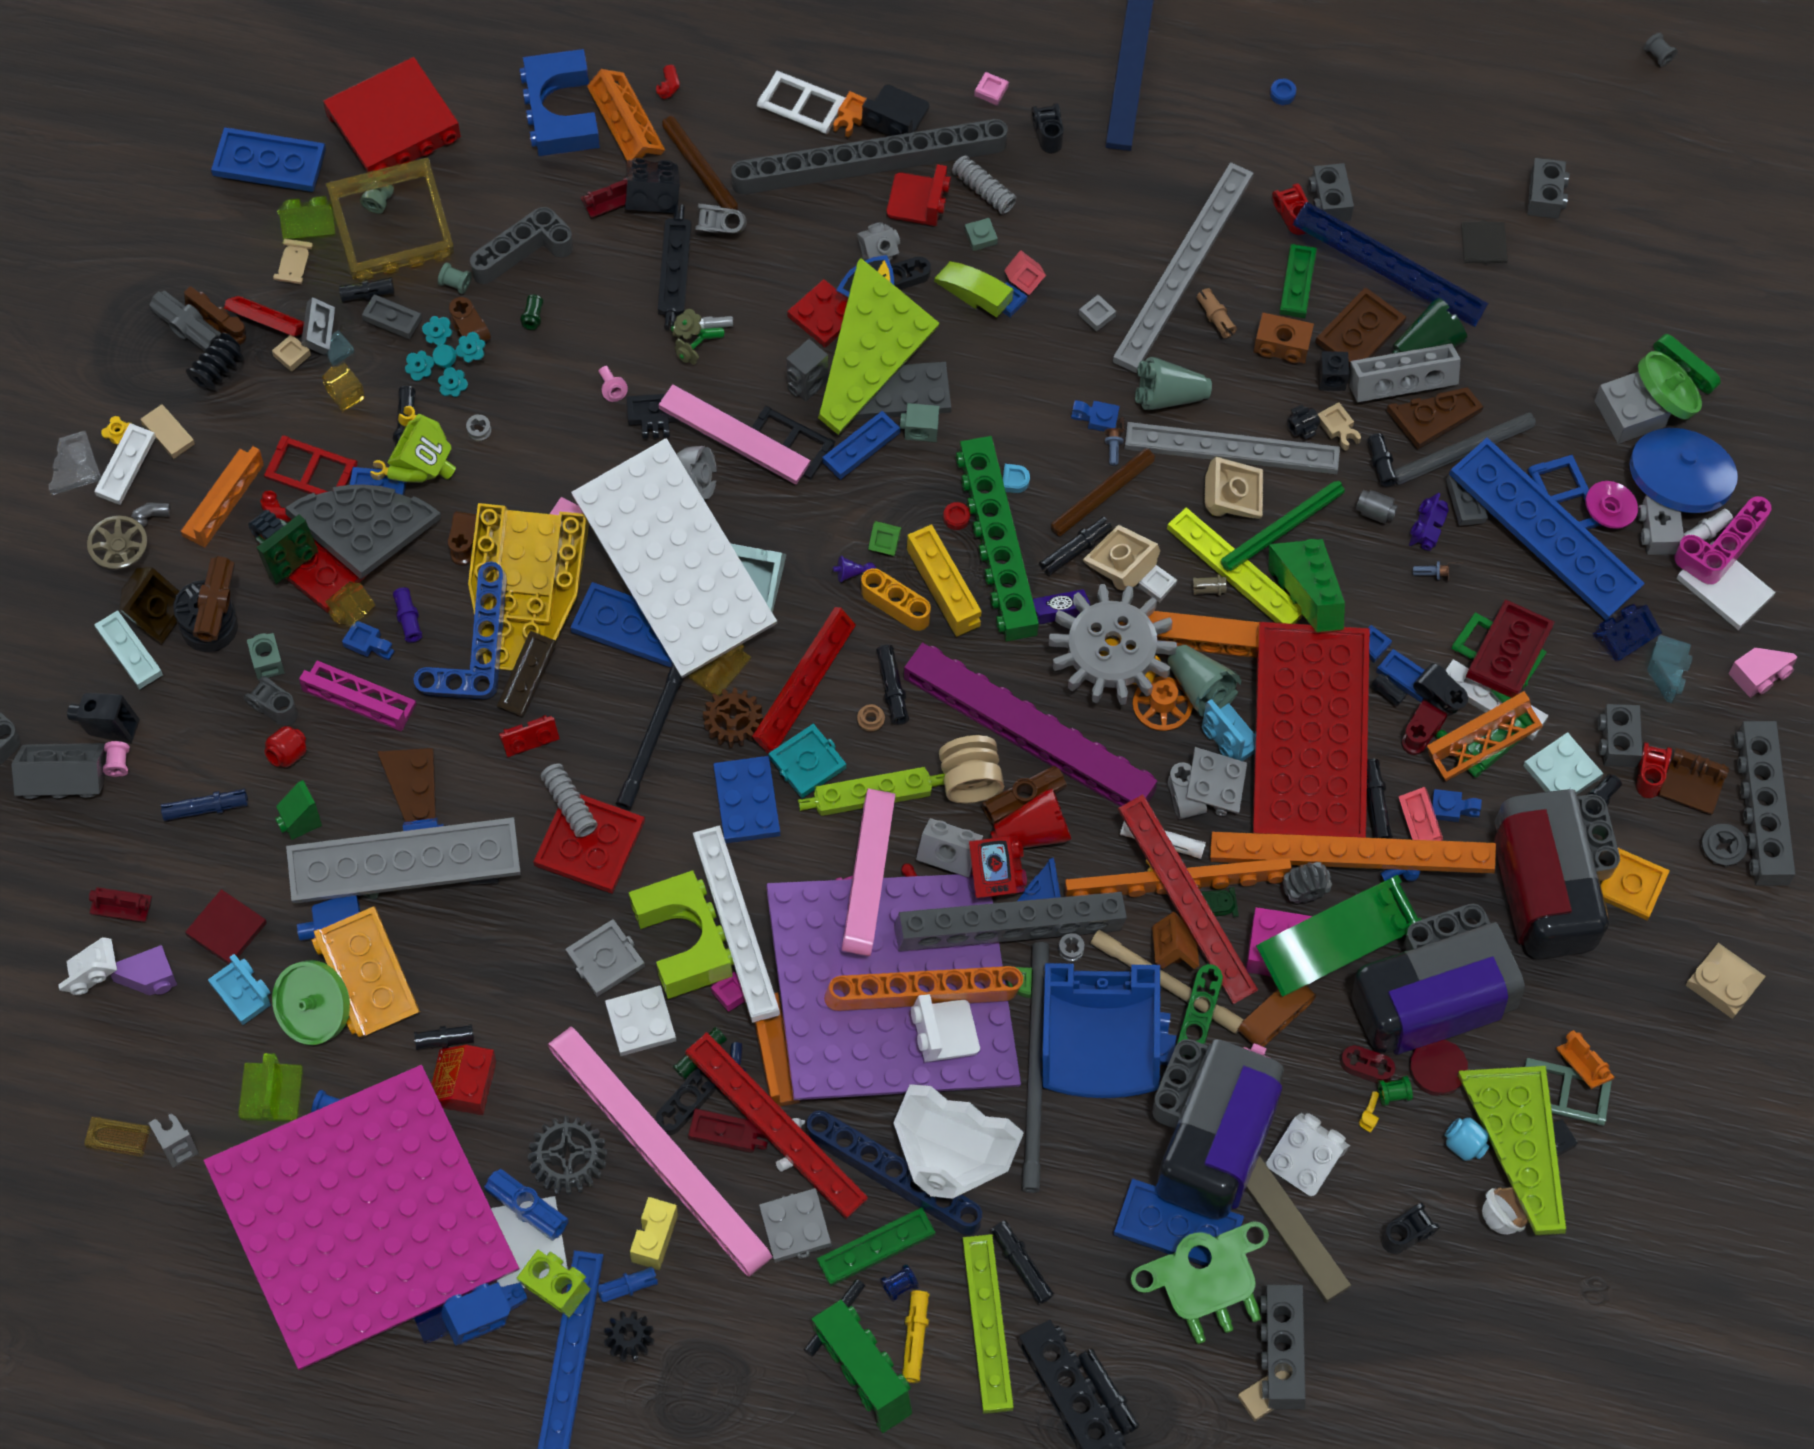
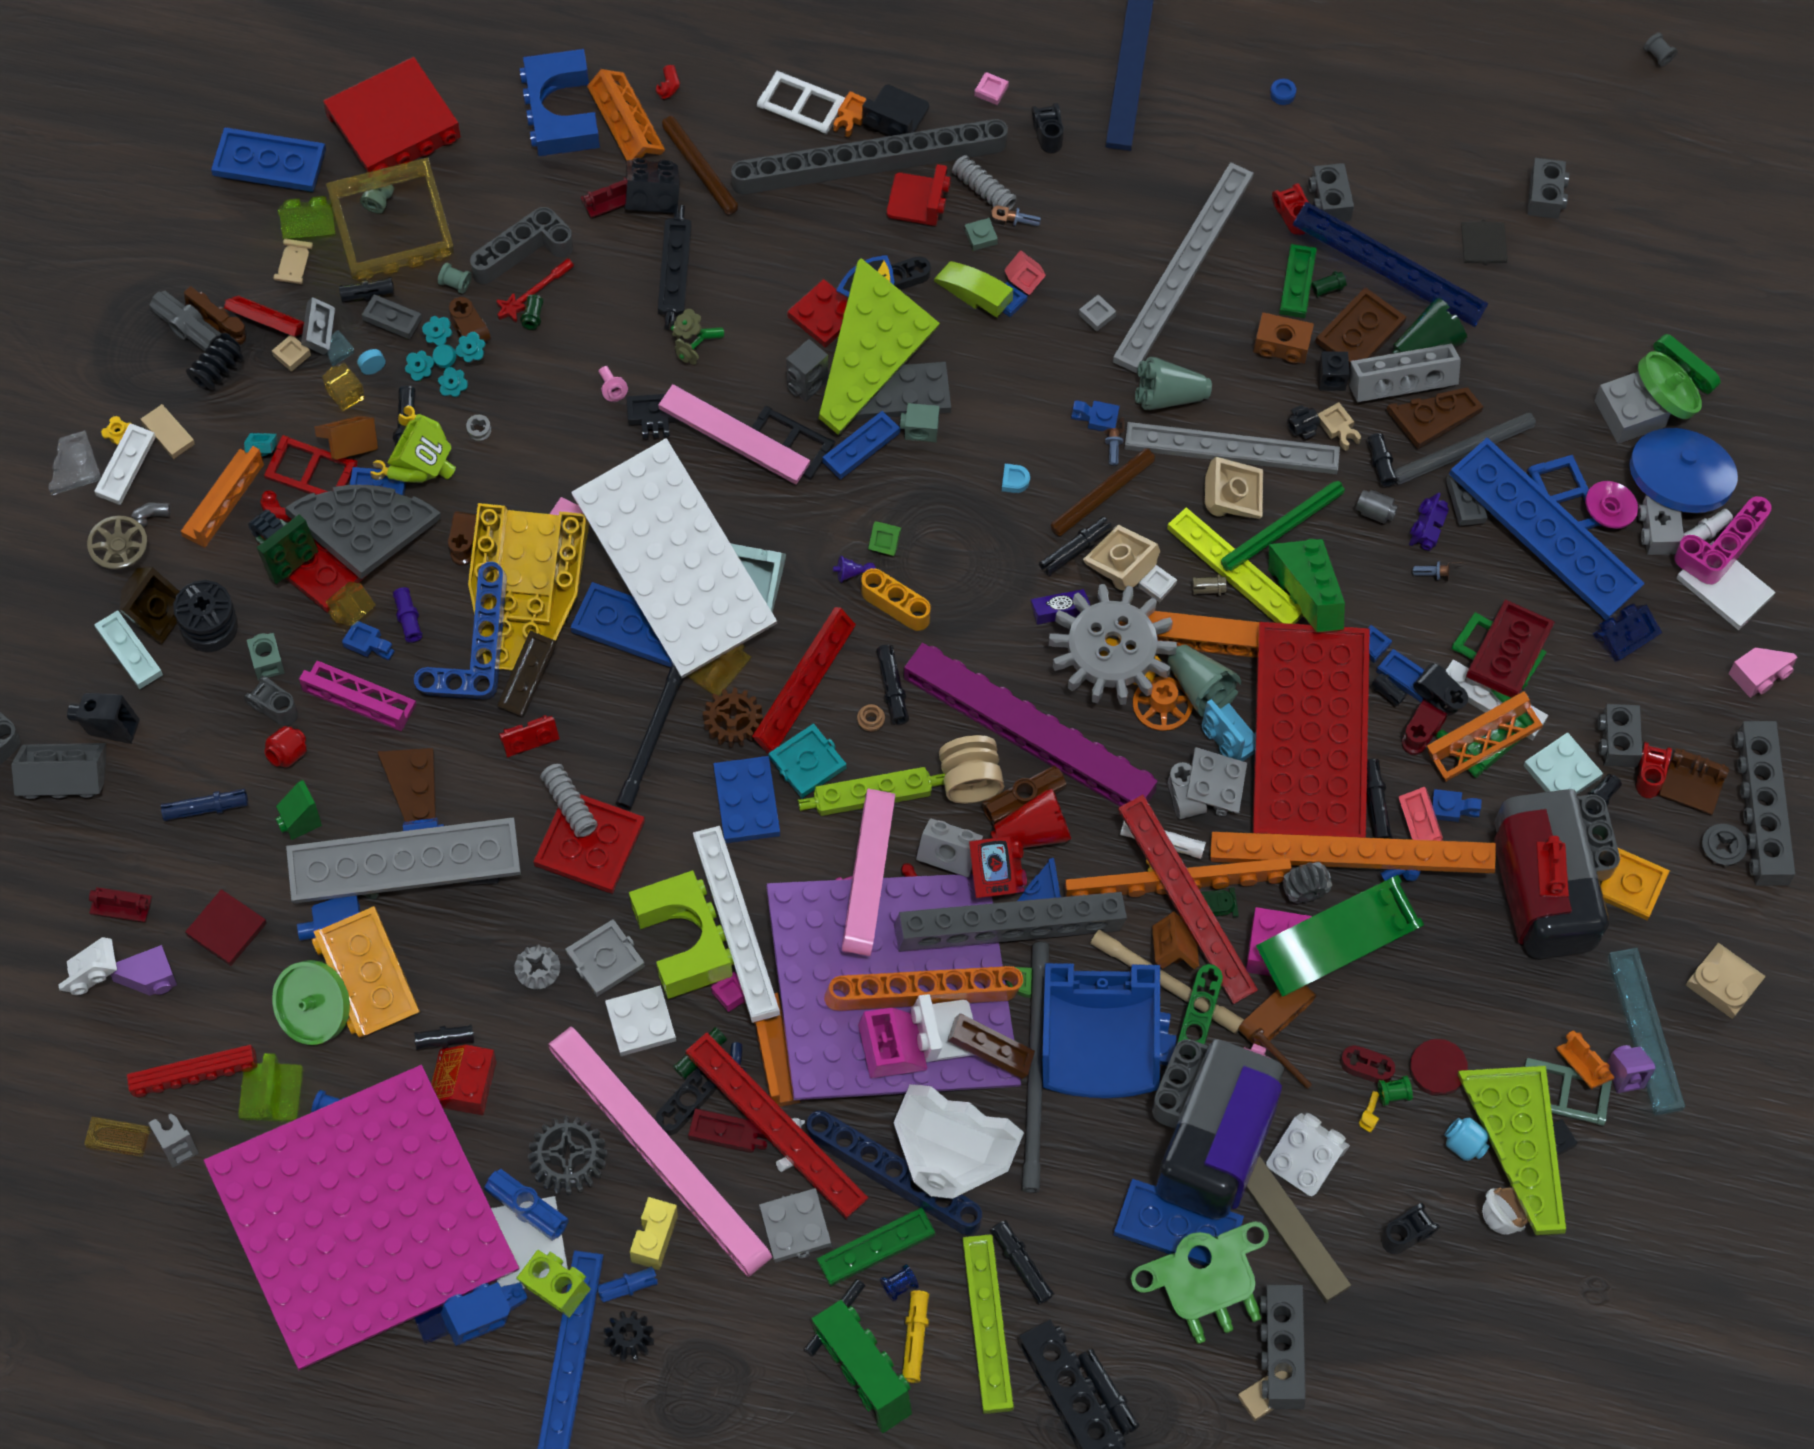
bright pink bush [102,741,130,777] -> none
reddish brown piece [193,556,235,642] -> none
medium azure bracket [208,954,271,1026] -> none
light grey cylinder [677,446,717,499] -> none
light grey piece [695,204,747,234] -> none
light grey piece [699,316,733,329] -> none
light grey brick [857,223,900,260] -> none
yellow brick [907,524,982,637] -> none
red tile [943,502,970,530] -> none
green brick [956,436,1039,642] -> none
light grey bush [1058,933,1085,962] -> none
medium nougat pin [1196,288,1237,338] -> none
piece [1351,904,1525,1055] -> none
clear light blue slope [1647,634,1693,703] -> none
none -> red piece [127,1045,258,1097]
none -> teal plate [244,433,277,456]
none -> dark orange panel [314,416,378,459]
none -> medium azure tile [357,349,386,375]
none -> red piece [497,258,574,322]
none -> light grey gear [514,944,560,989]
none -> dark pink slope [858,1008,927,1078]
none -> reddish brown plate [948,1013,1035,1079]
none -> piece [992,205,1041,226]
none -> reddish brown piece [1251,1028,1312,1089]
none -> dark green pin [1311,271,1347,298]
none -> red hinge [1536,836,1569,897]
none -> medium lavender slope [1607,1045,1656,1093]
none -> clear light blue plate [1608,948,1685,1115]

